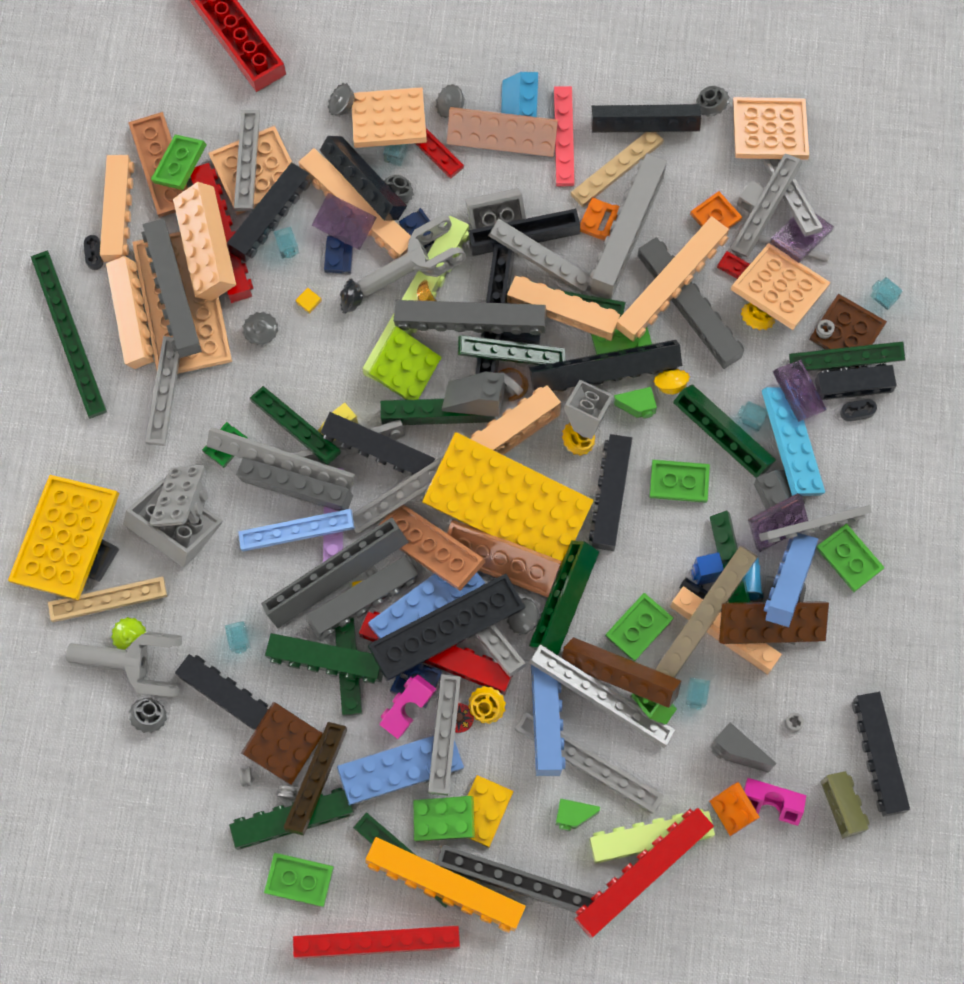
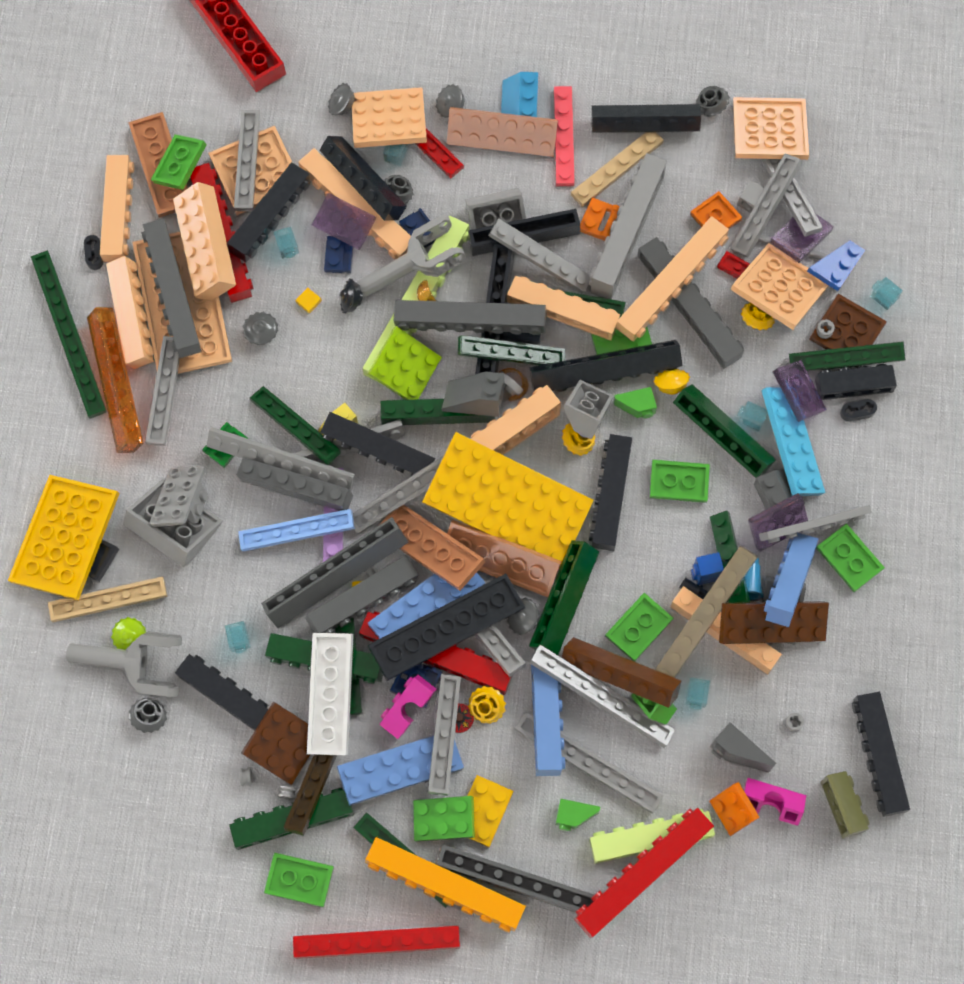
none -> clear orange brick [87,307,144,453]
none -> white plate [307,633,353,755]
none -> wing [807,240,865,292]

